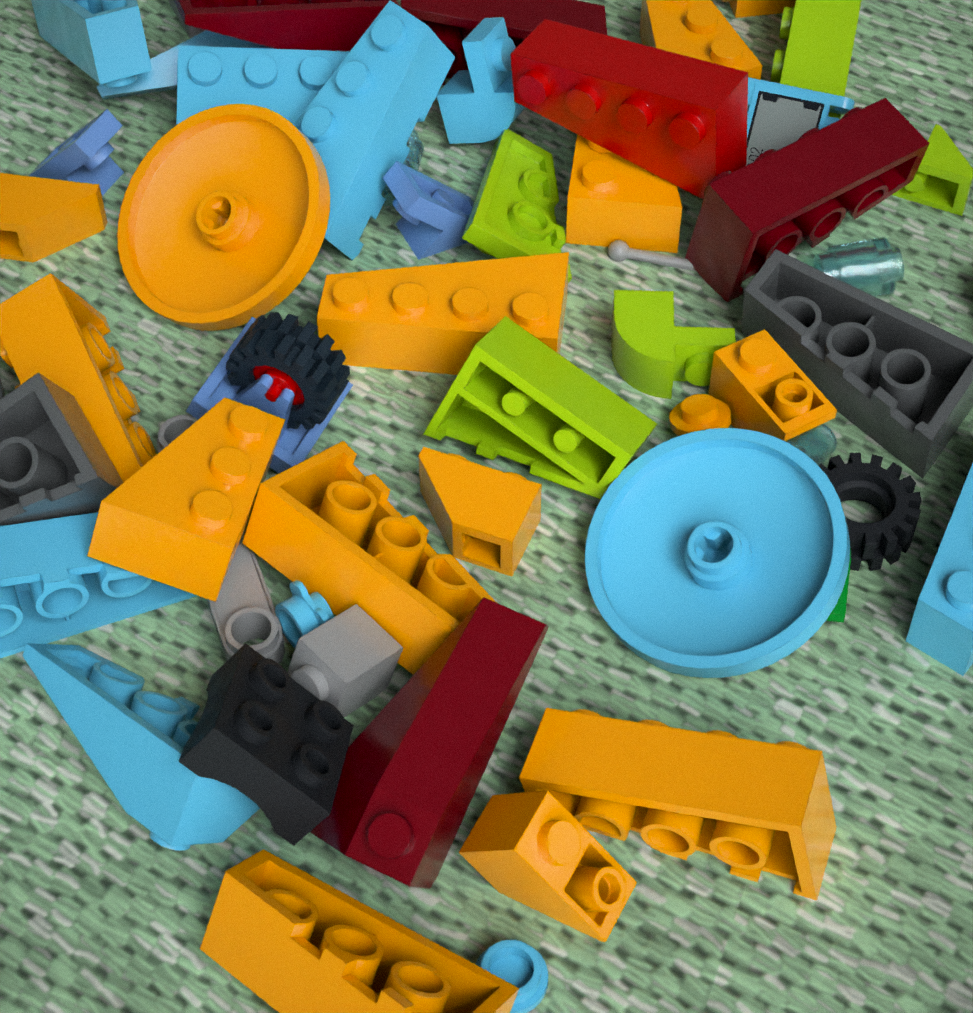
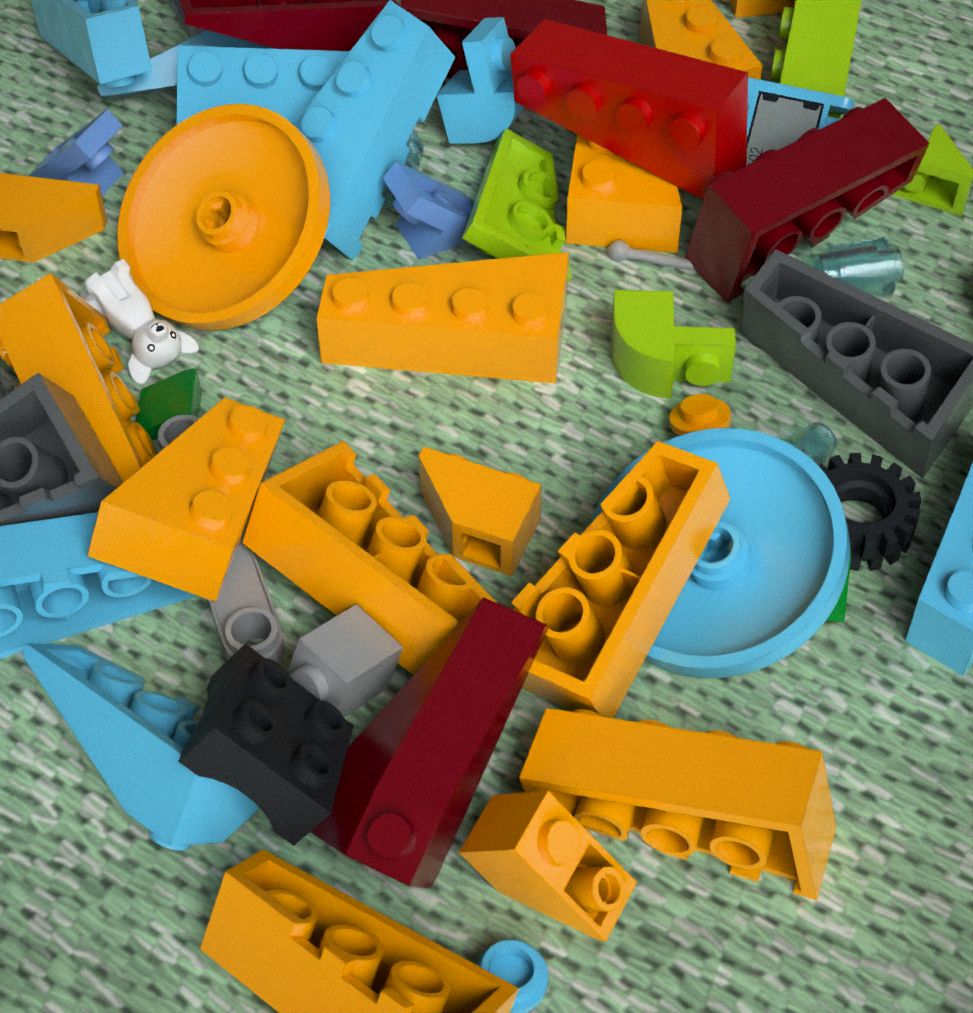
plate [186,312,353,473] -> none
medium azure plate [275,580,334,648] -> none
lime wedge [423,316,657,499] -> none
light orange slope [708,329,837,441] -> none
none -> white animal [80,259,199,385]
none -> green slope [136,369,202,440]
none -> light orange wedge [511,441,731,718]

